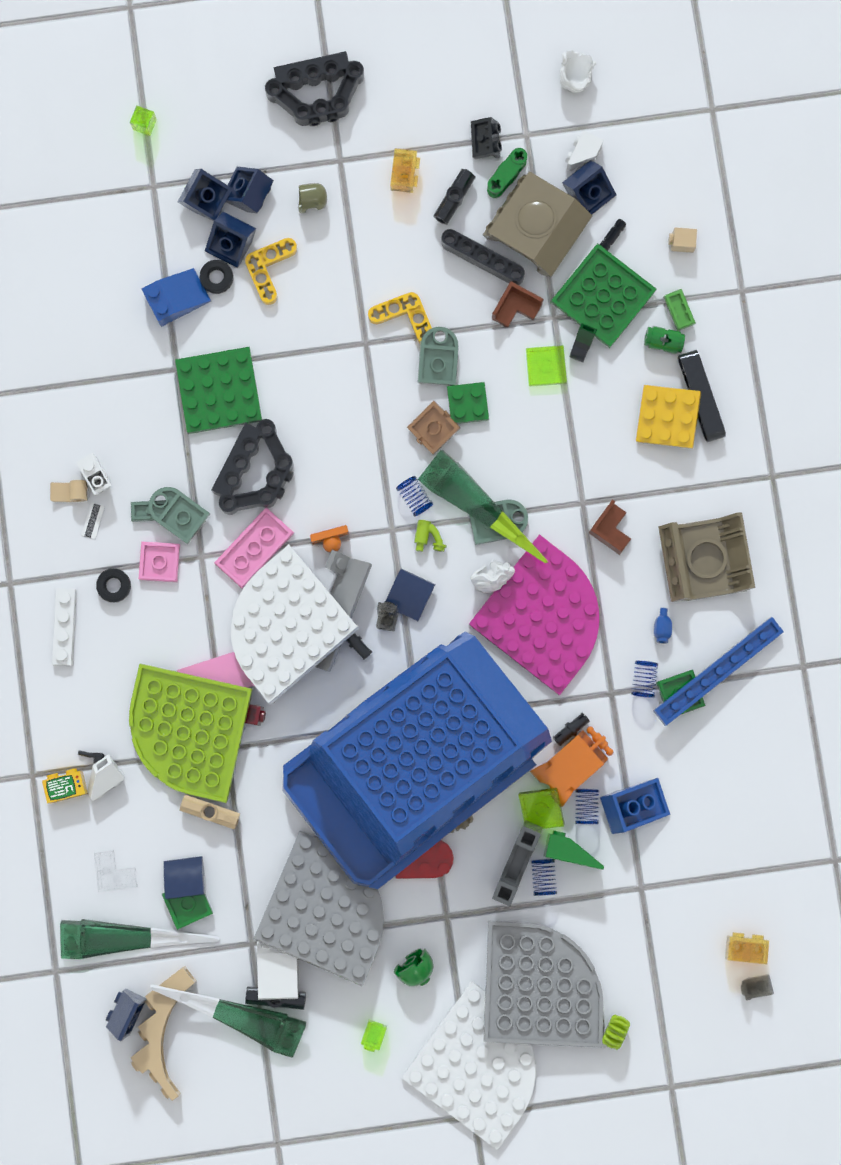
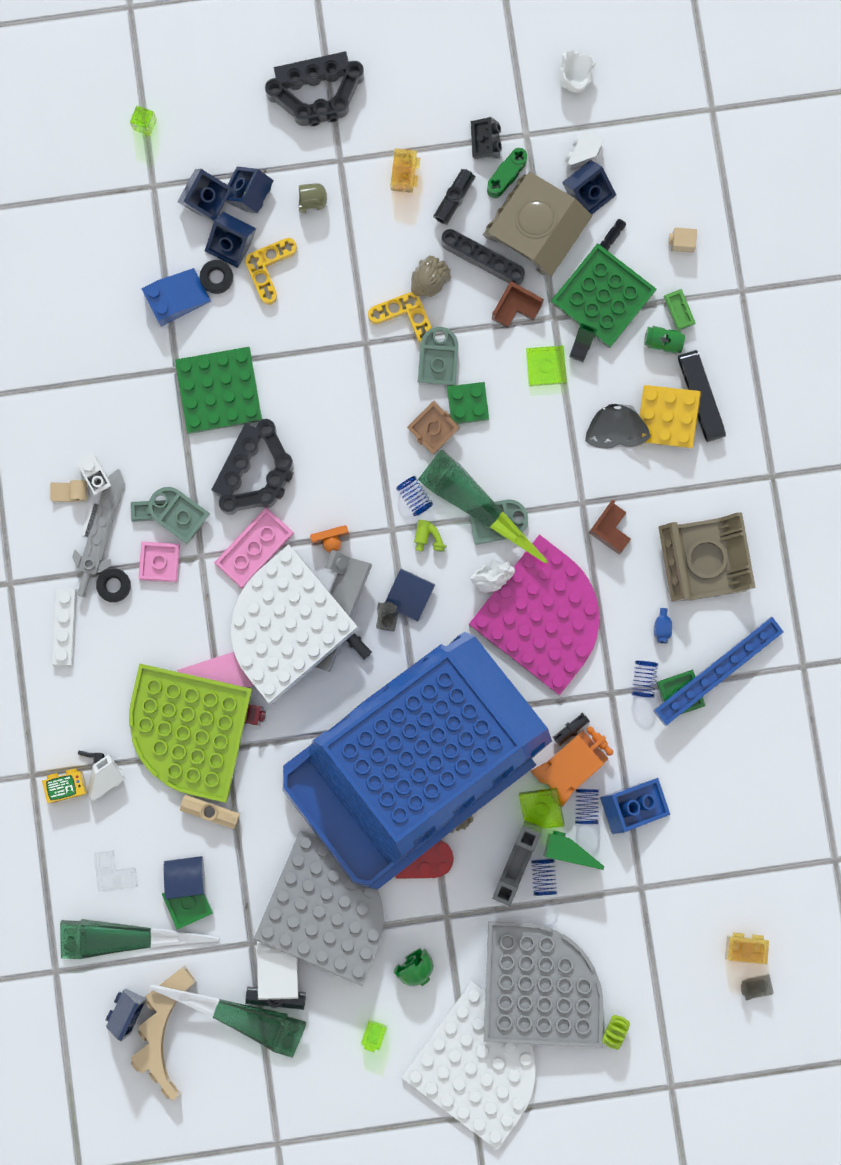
none -> light grey sword [72,469,125,597]
none -> dark tan hair [411,256,451,297]
none -> dark grey piece [585,404,651,448]

